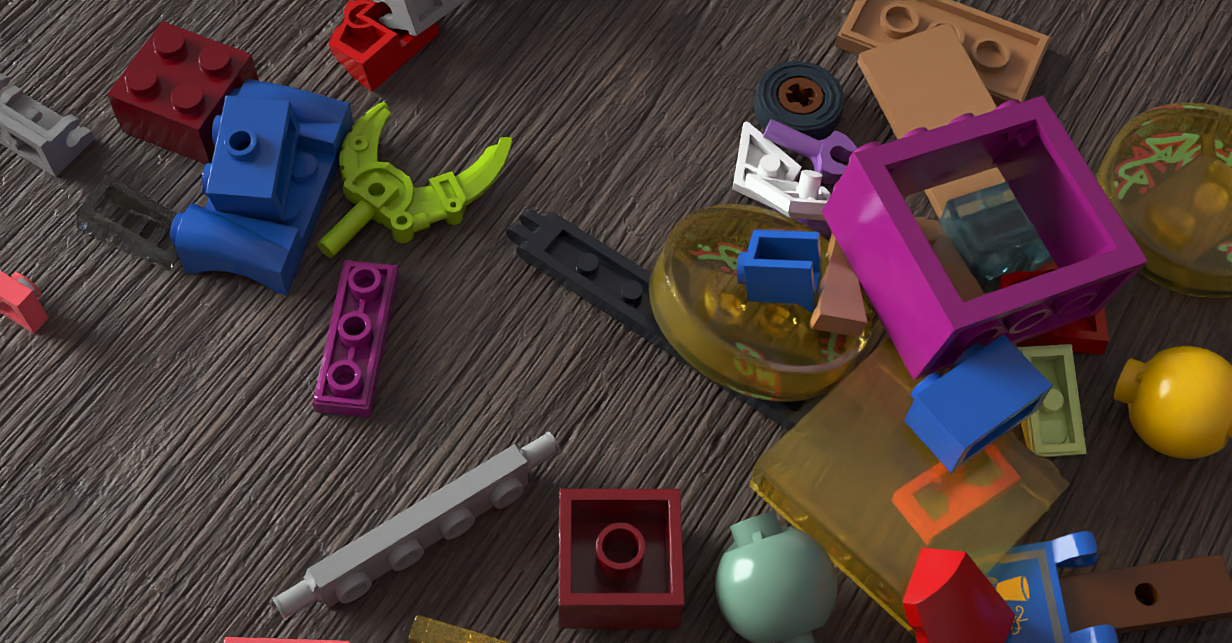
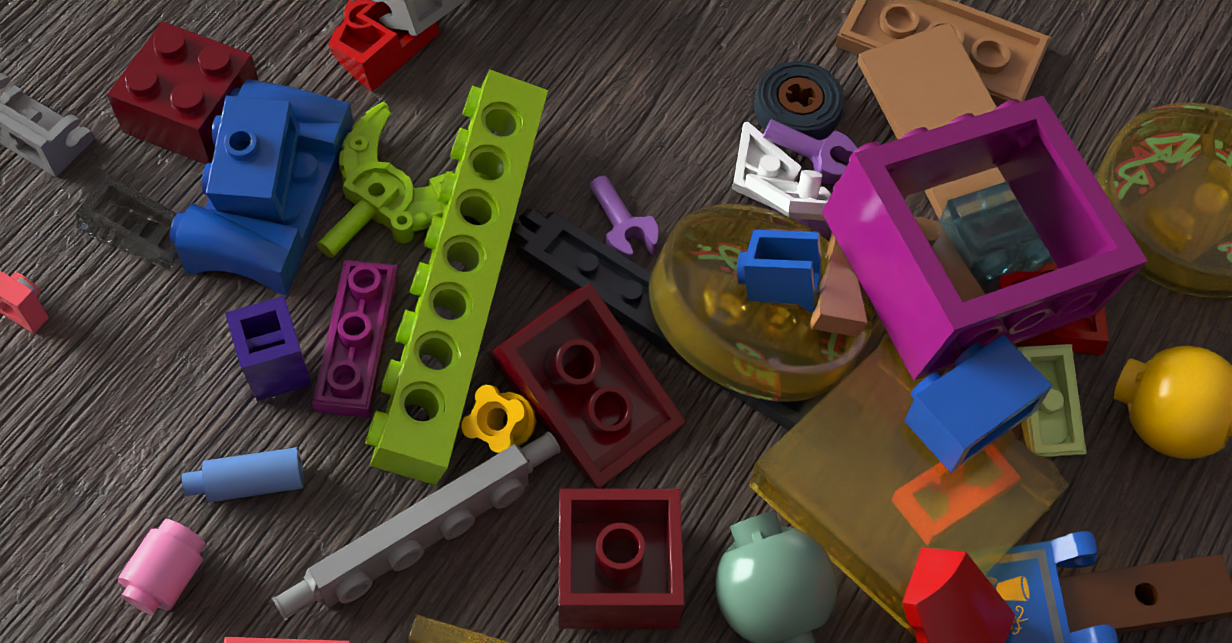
none -> bright pink brick [117,519,206,615]
none -> medium blue cylinder [182,447,304,502]
none -> dark purple brick [225,296,312,401]
none -> lime brick [365,69,548,486]
none -> yellow brick [461,385,536,453]
none -> dark red slope [487,283,686,489]
none -> medium lavender bar [590,176,658,261]

